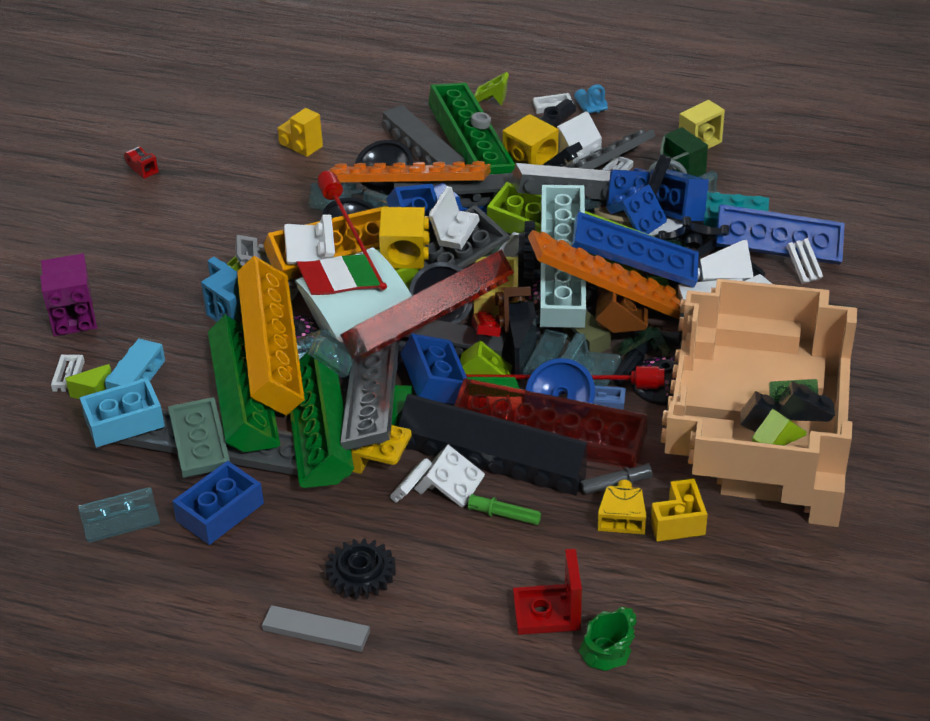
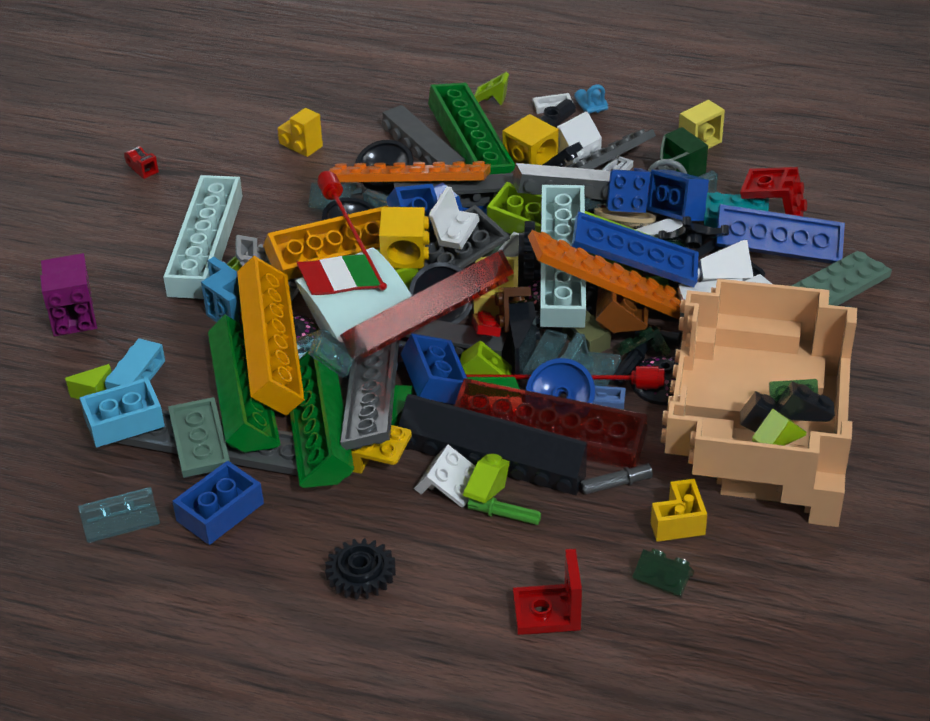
white tile [51,354,85,392] -> none
light grey tile [262,605,370,652] -> none
white bracket [284,215,335,264] -> none
white tile [390,458,432,503] -> none
light grey tile [471,112,491,129] -> none
green piece [579,607,637,671] -> none
yellow torso [598,480,646,535] -> none
blue bracket [607,184,667,234] -> none
black axle [647,154,671,198] -> none
white tile [786,238,823,284] -> none
none -> light aqua brick [163,175,243,299]
none -> lime slope [463,454,510,503]
none -> clear green bracket [632,549,694,597]
none -> red bracket [740,167,807,216]
none -> sand green plate [792,251,892,306]

